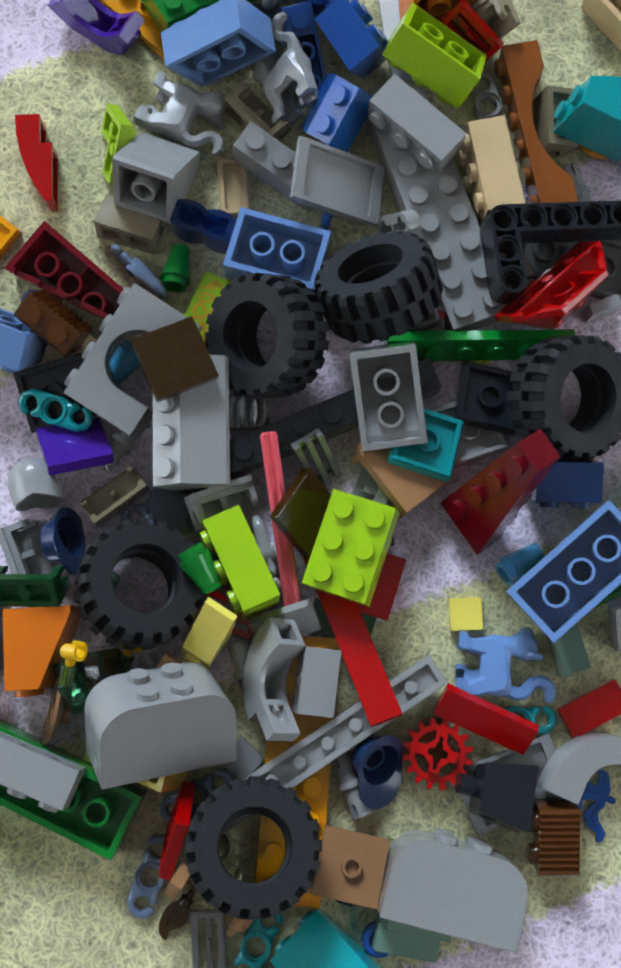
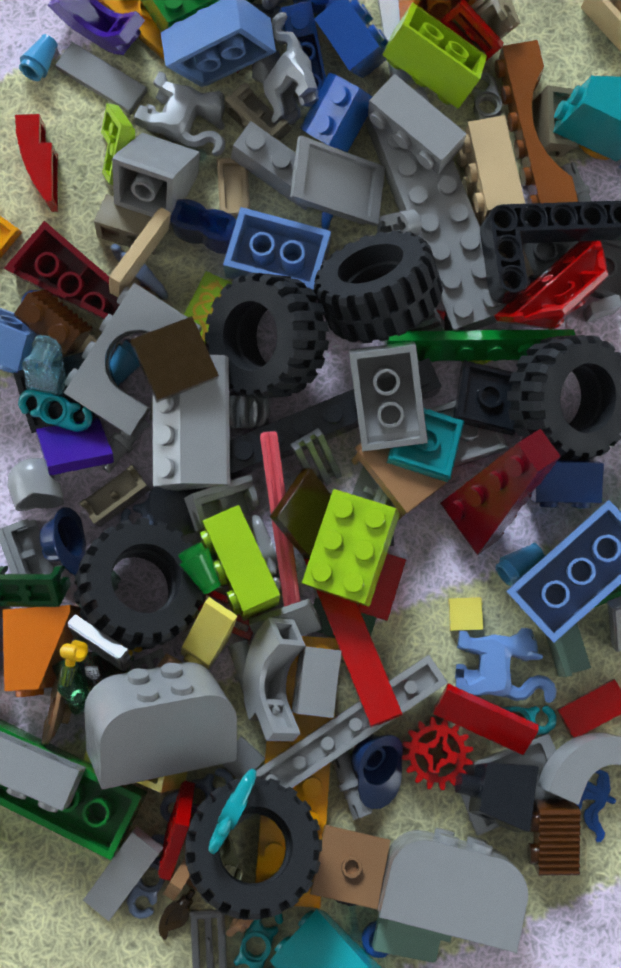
green cone [160,244,190,293] -> none
none -> dark azure cone [19,34,58,81]
none -> clear light blue piece [22,335,67,396]
none -> light grey tile [55,42,147,115]
none -> tile [68,614,133,671]
none -> light grey tile [83,827,164,921]
none -> tan tile [109,207,171,297]
none -> teal piece [208,768,256,854]

